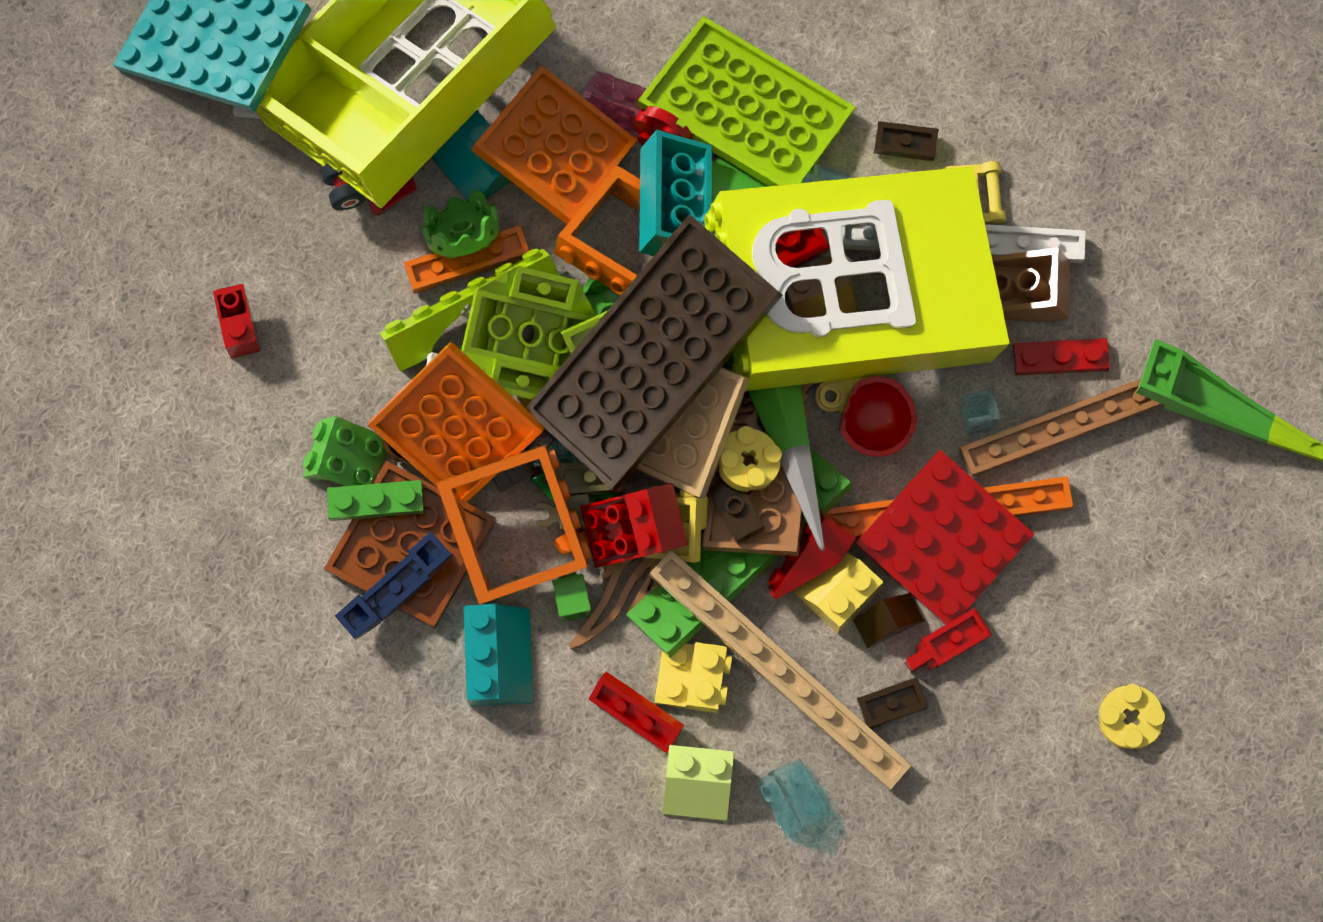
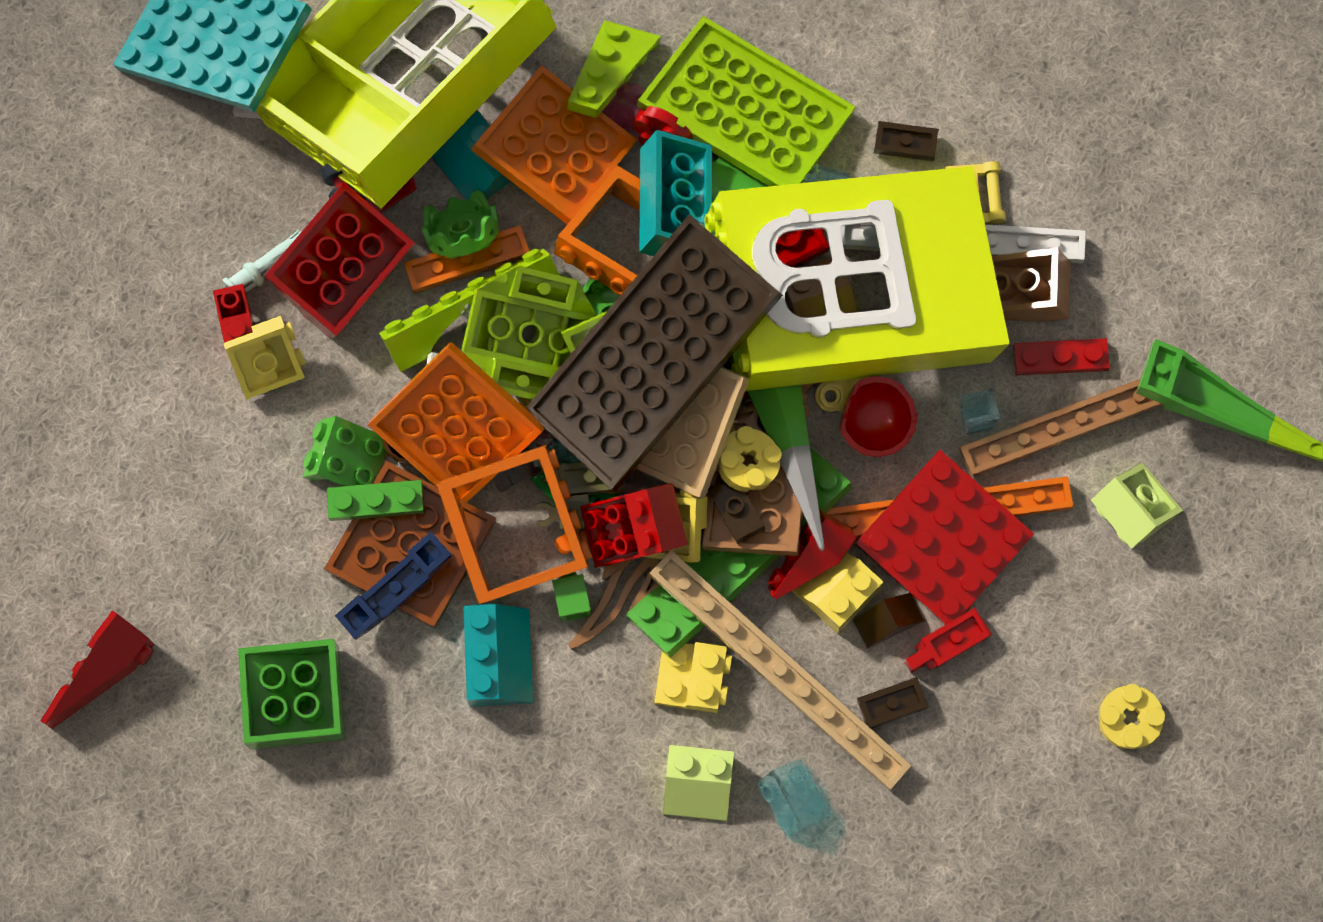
red plate [589,671,685,753] -> none
none -> red wedge [40,610,155,729]
none -> light aqua pin [222,230,301,292]
none -> light yellow plate [224,316,307,400]
none -> bright green slope [238,639,346,750]
none -> red slope [264,182,415,339]
none -> lime wing [567,20,661,118]
none -> yellowish green slope [1091,463,1183,549]

